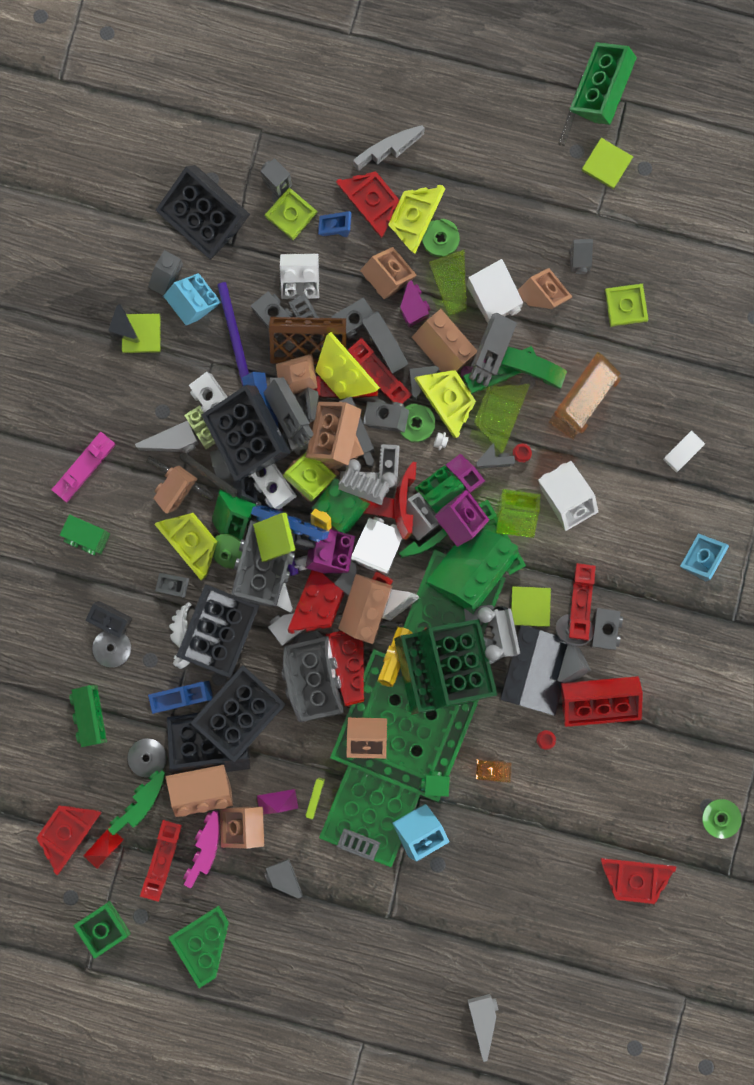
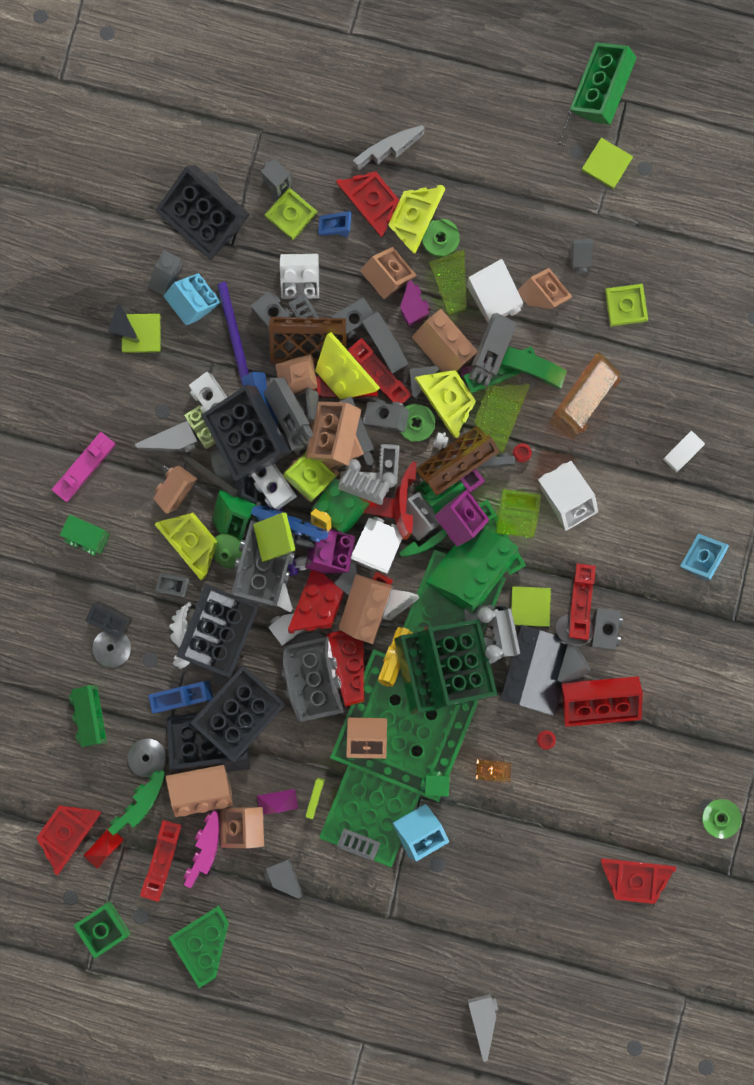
none -> reddish brown fence [416,426,500,496]

